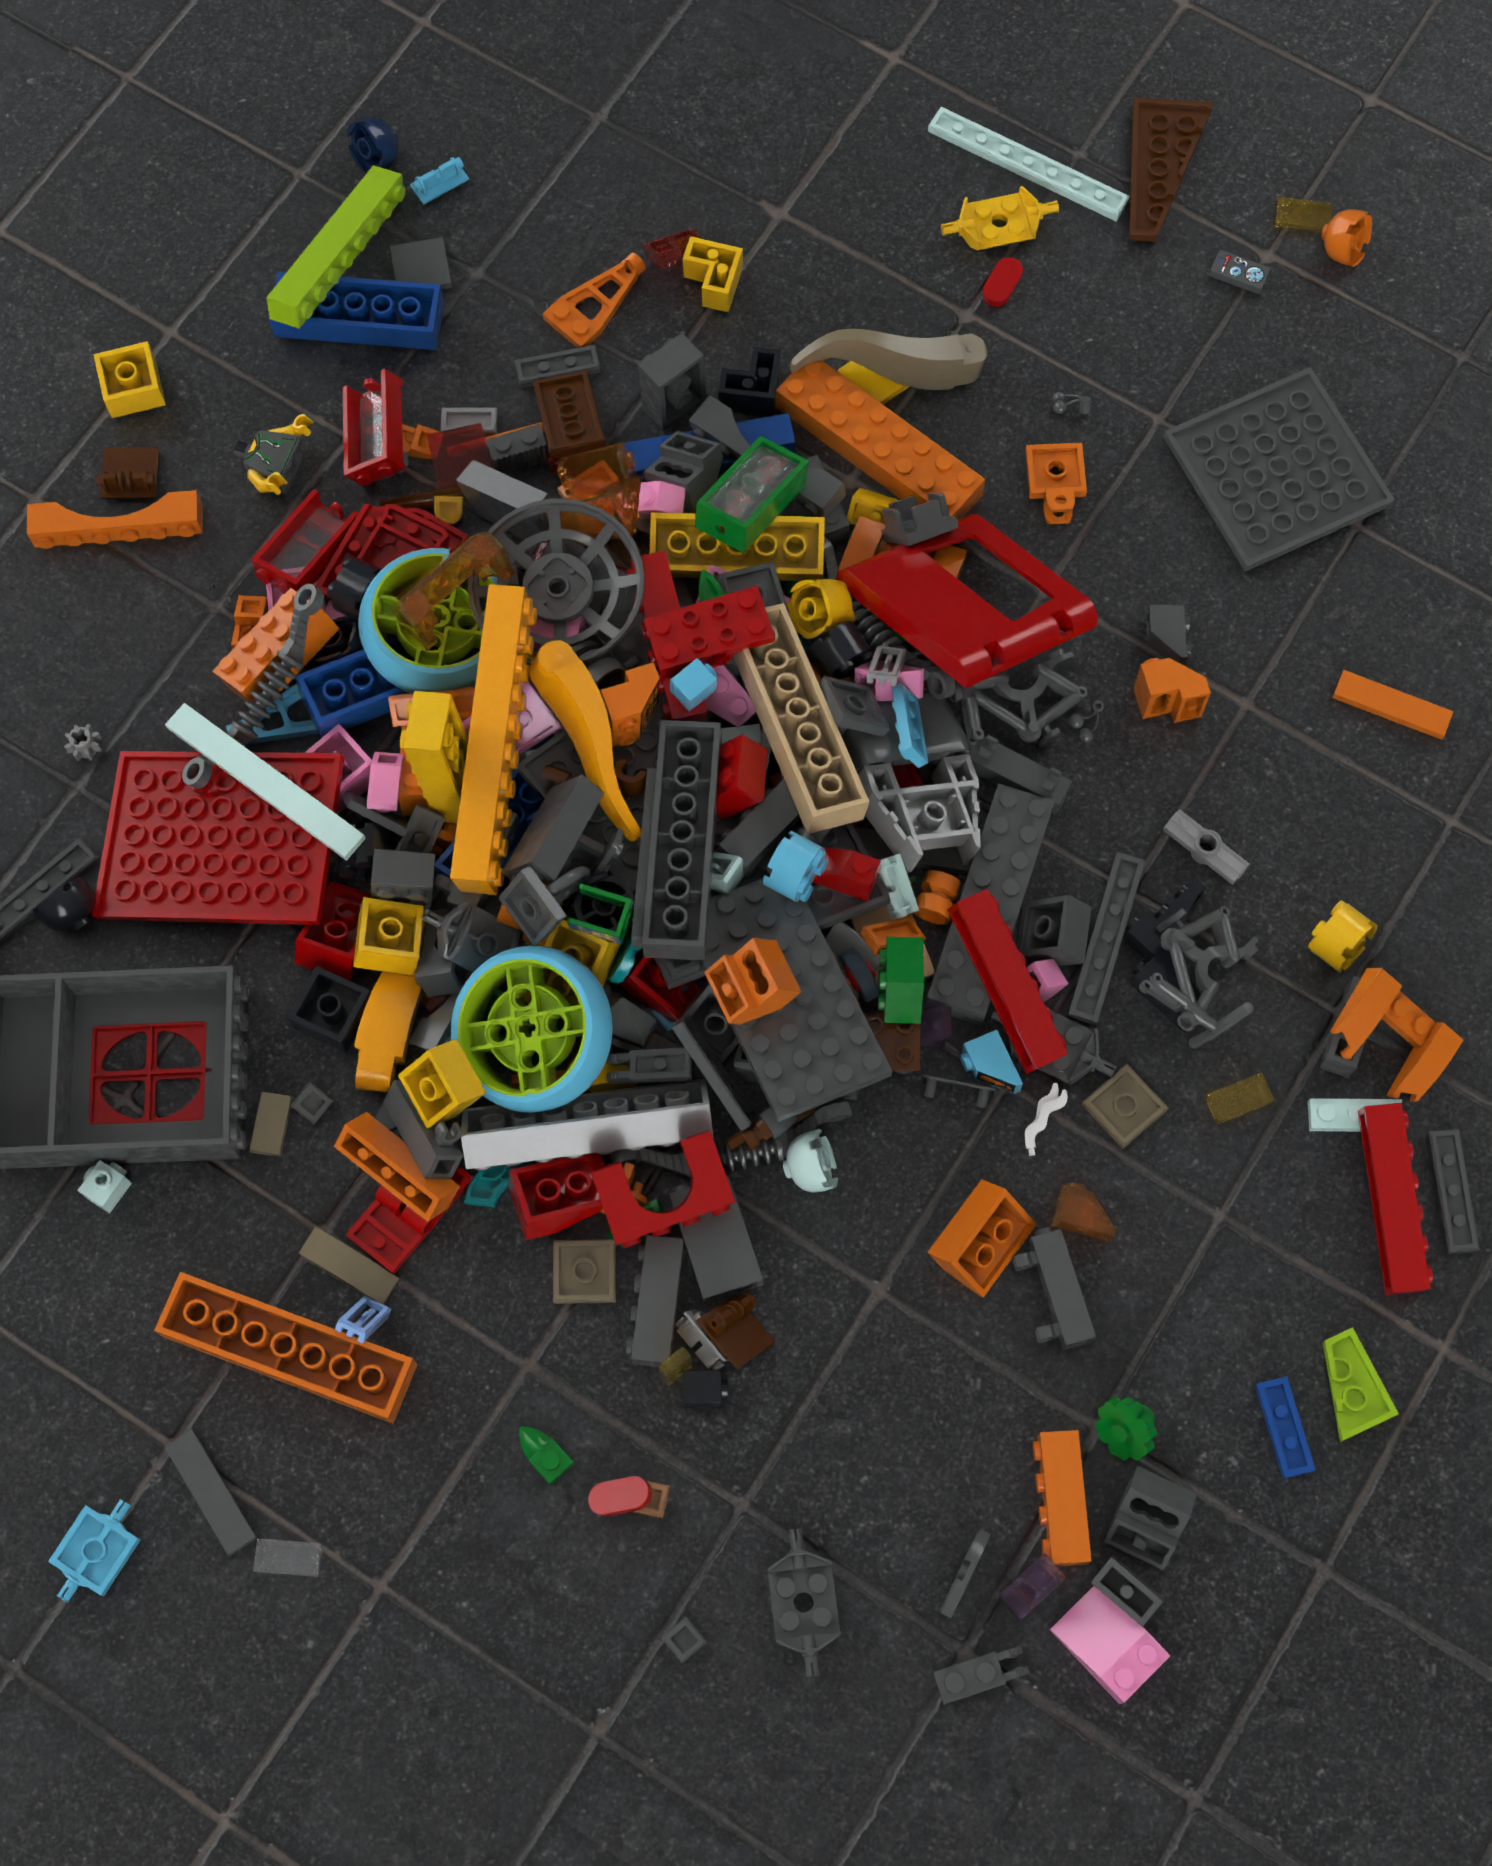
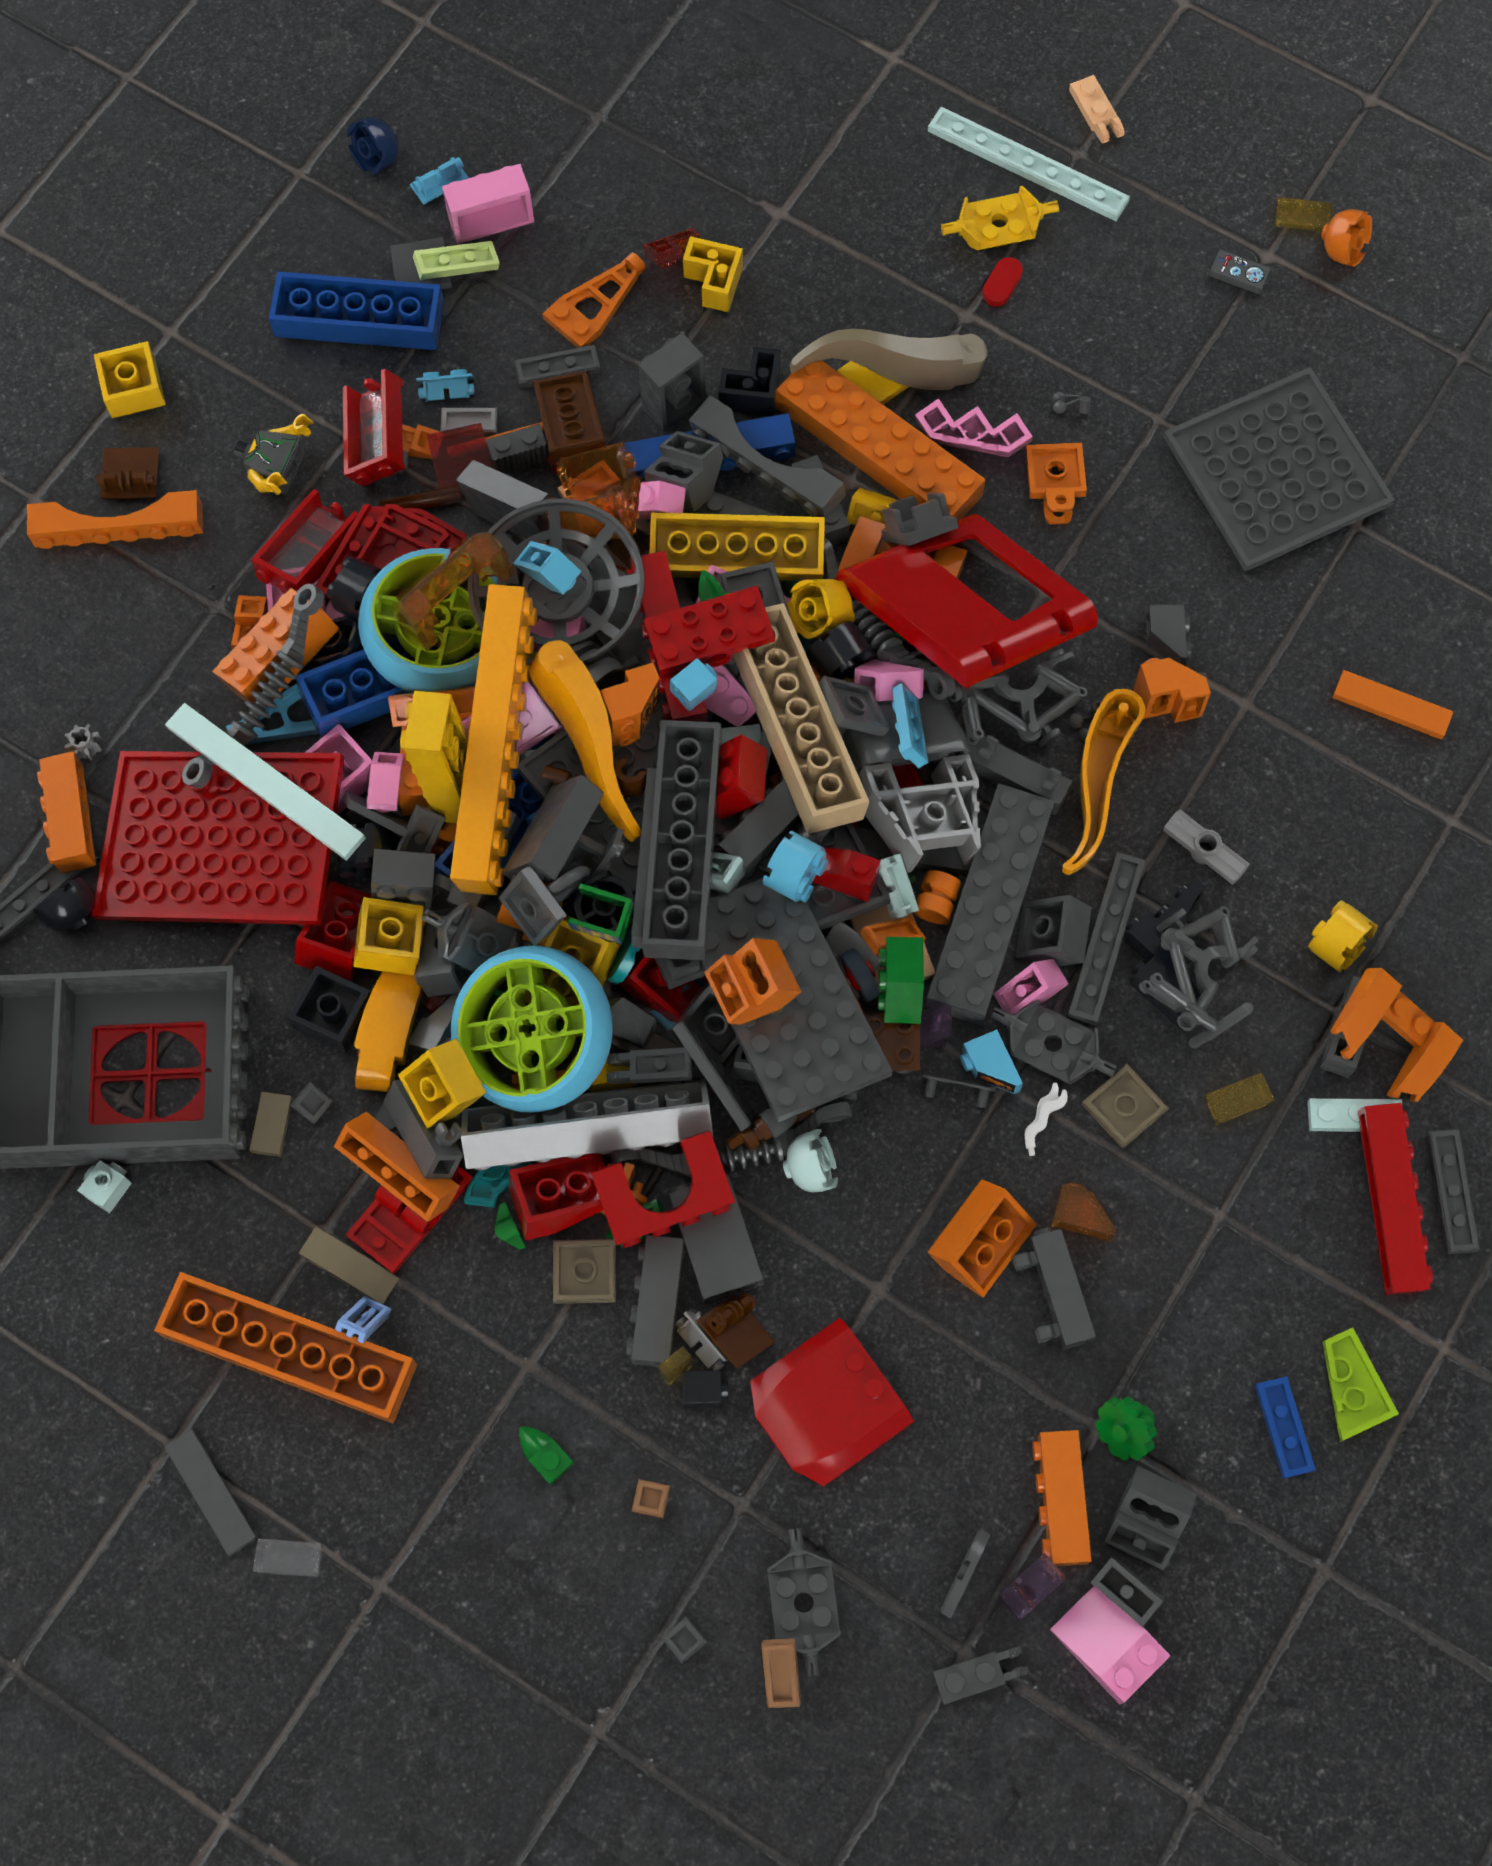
medium azure plate [48,1499,141,1603] -> none
lime brick [266,165,406,329] -> none
yellow tile [434,496,463,525] -> none
tile [588,1476,652,1516] -> none
brick [695,436,809,553] -> none
light grey tile [867,646,906,686] -> none
red brick [947,889,1068,1074] -> none
reddish brown wing [1129,97,1214,242] -> none
none -> orange brick [37,751,96,874]
none -> yellowish green plate [413,241,500,280]
none -> medium azure hinge [416,369,475,402]
none -> bright pink piece [442,164,534,245]
none -> green piece [494,1202,526,1250]
none -> medium azure slope [513,541,581,595]
none -> red wedge [750,1318,914,1487]
none -> medium nougat tile [761,1639,802,1708]
none -> bright pink brick [915,399,1033,457]
none -> light orange animal [1062,689,1145,875]
none -> light nougat hinge [1069,75,1125,144]

